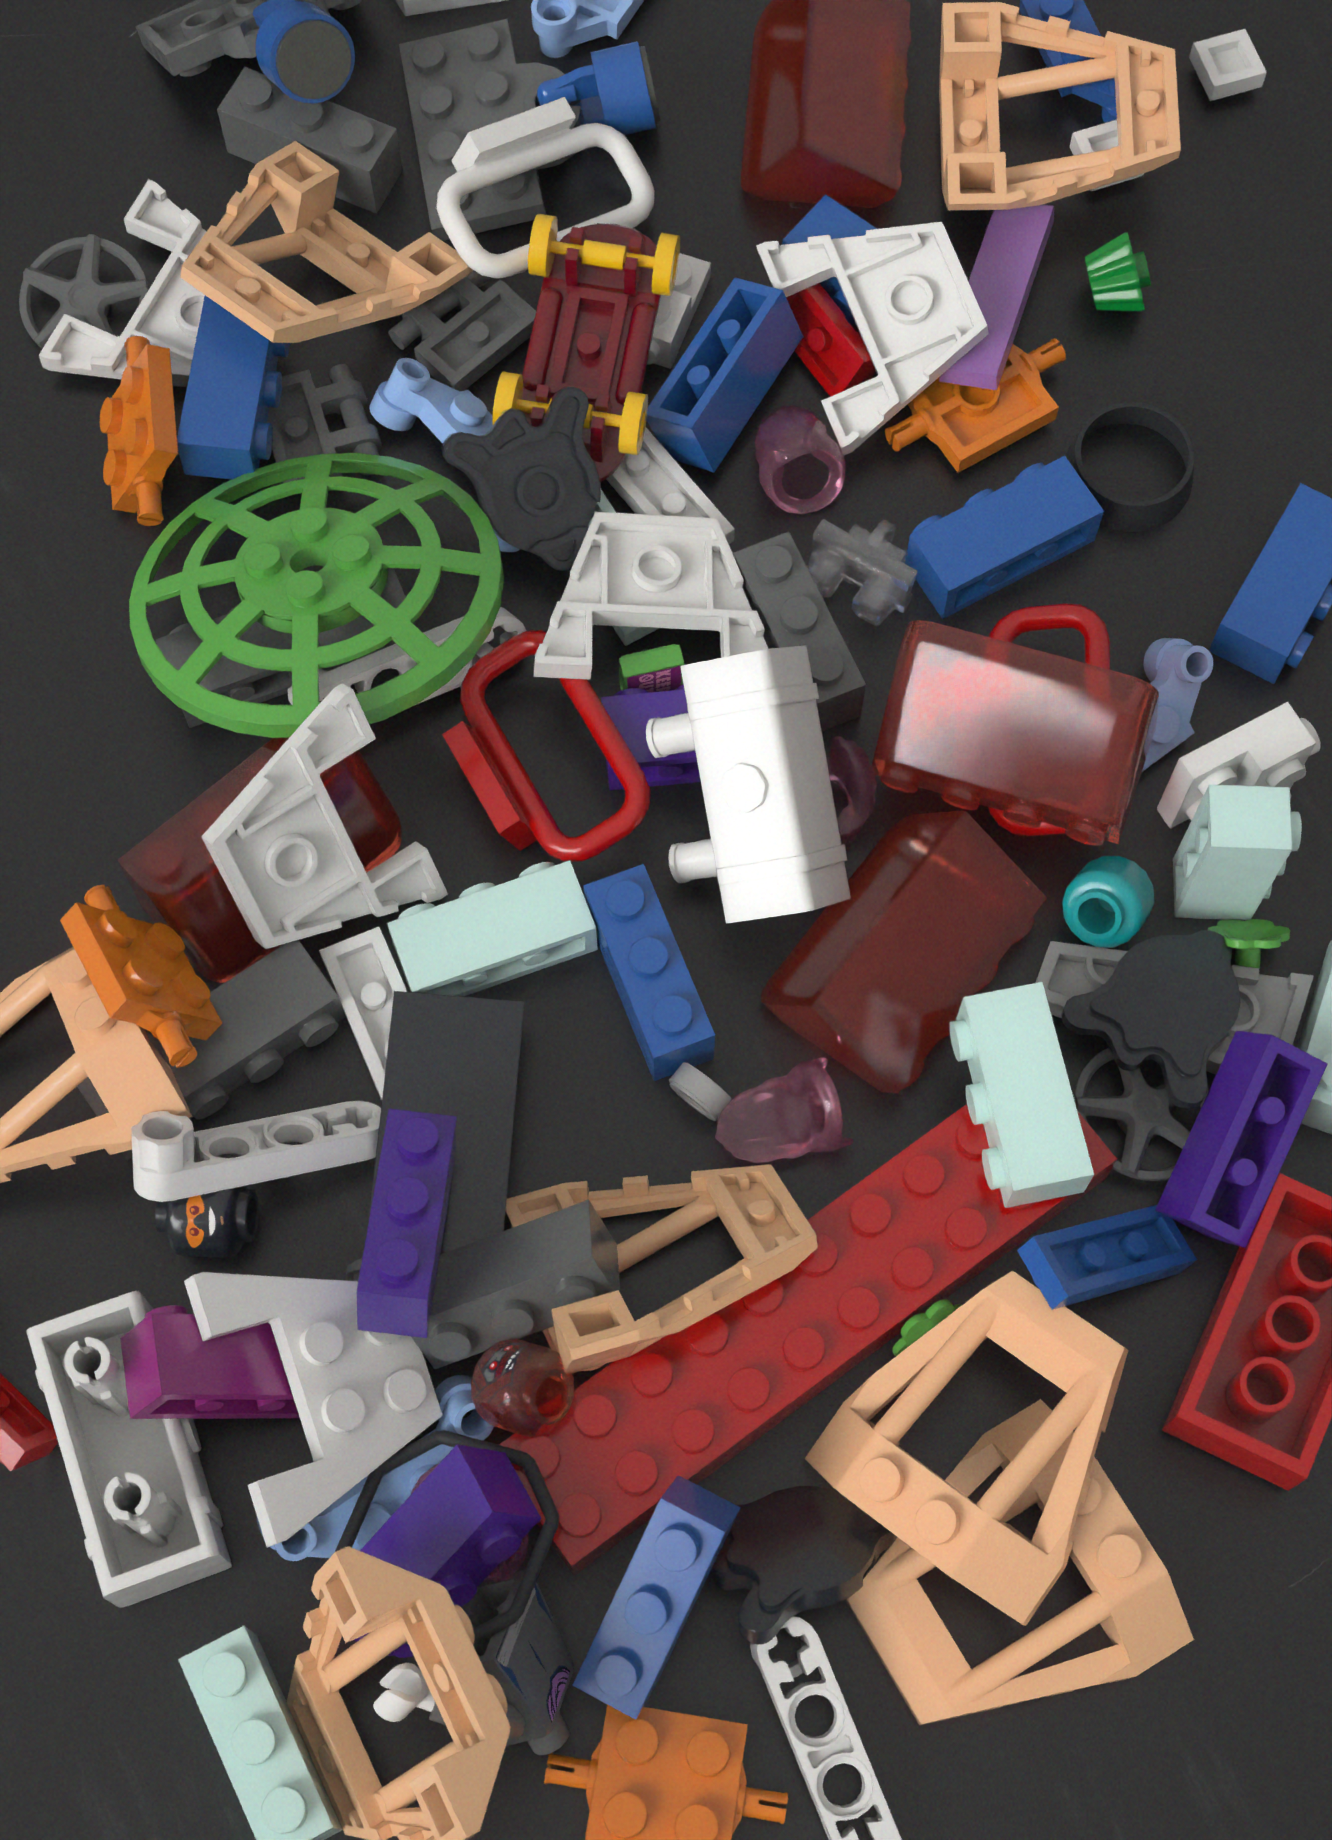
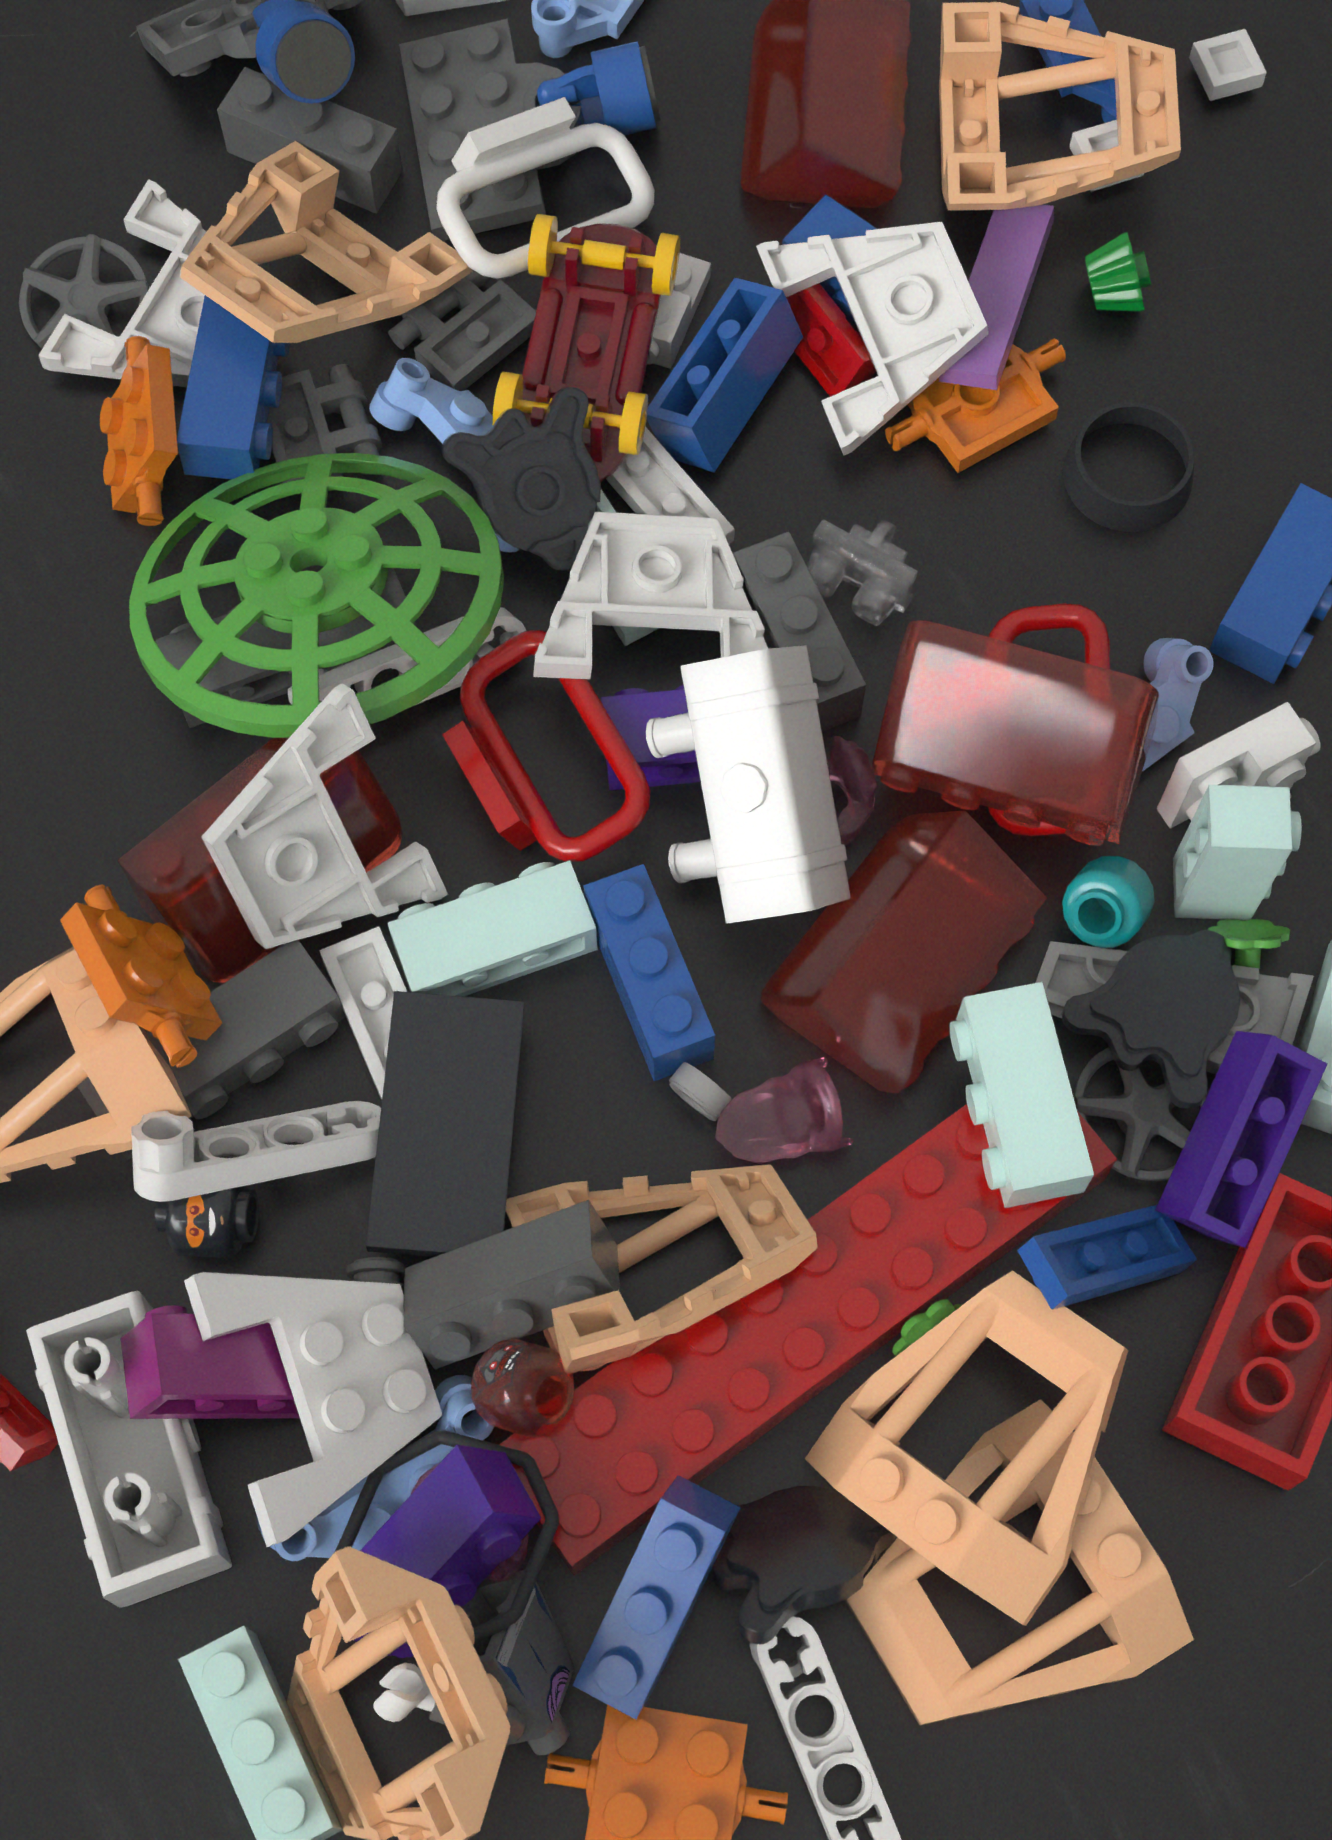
dark purple brick [356,1108,457,1338] -> none
bright green tile [619,644,685,693] -> none
clear pink piece [755,405,846,514] -> none
blue brick [905,456,1104,619] -> none

